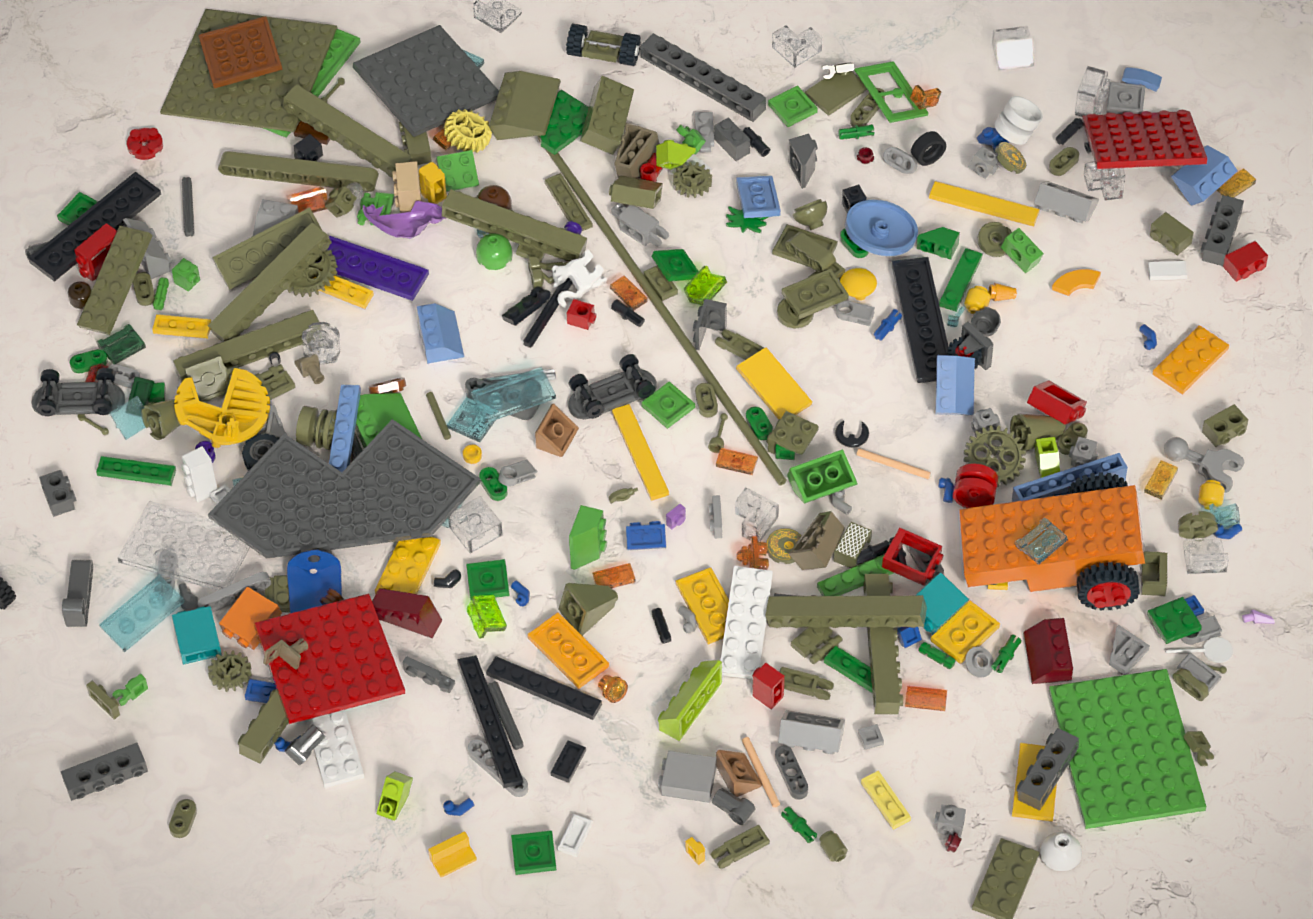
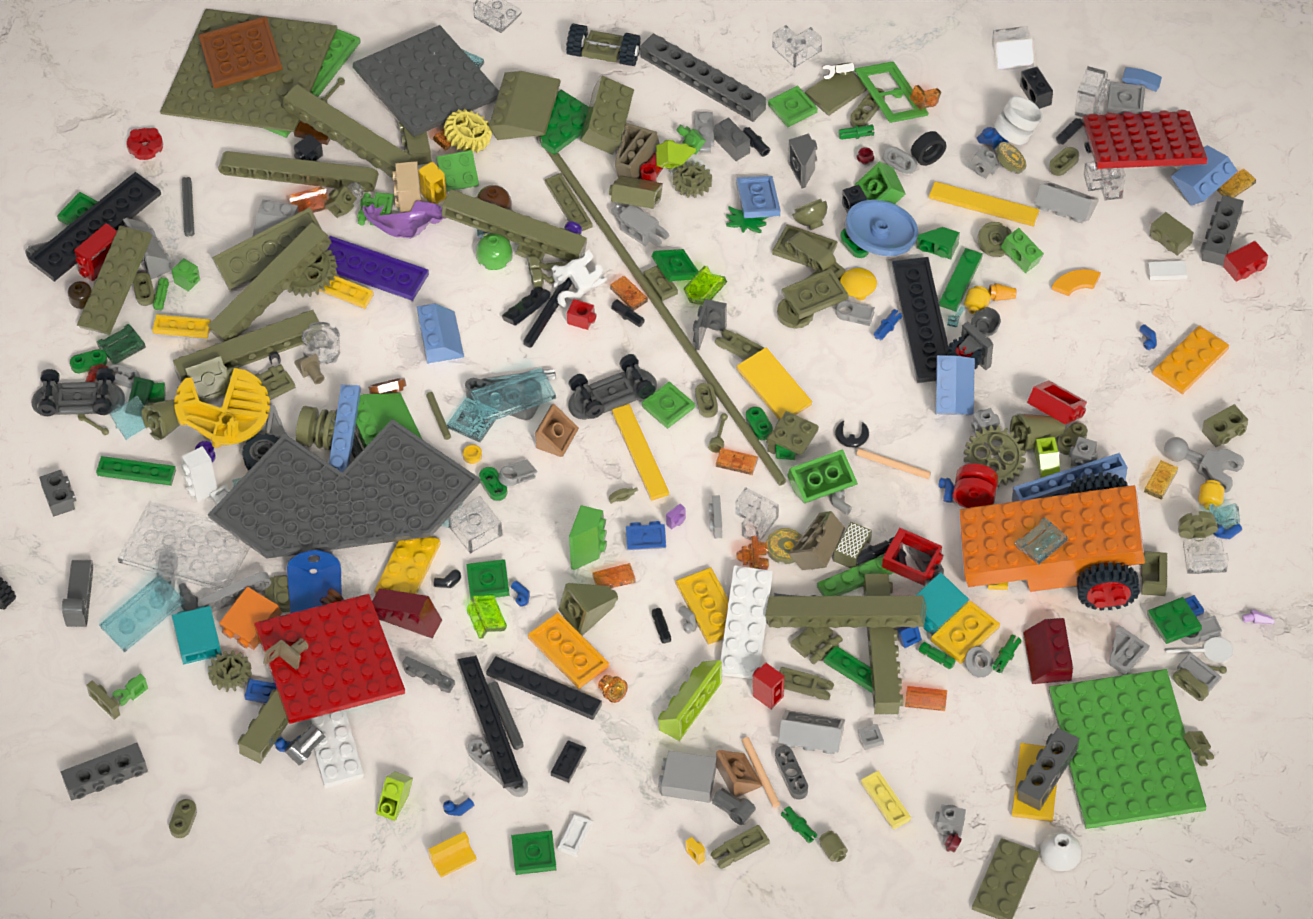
none -> bright green slope [855,161,906,204]
none -> black brick [1020,66,1053,109]

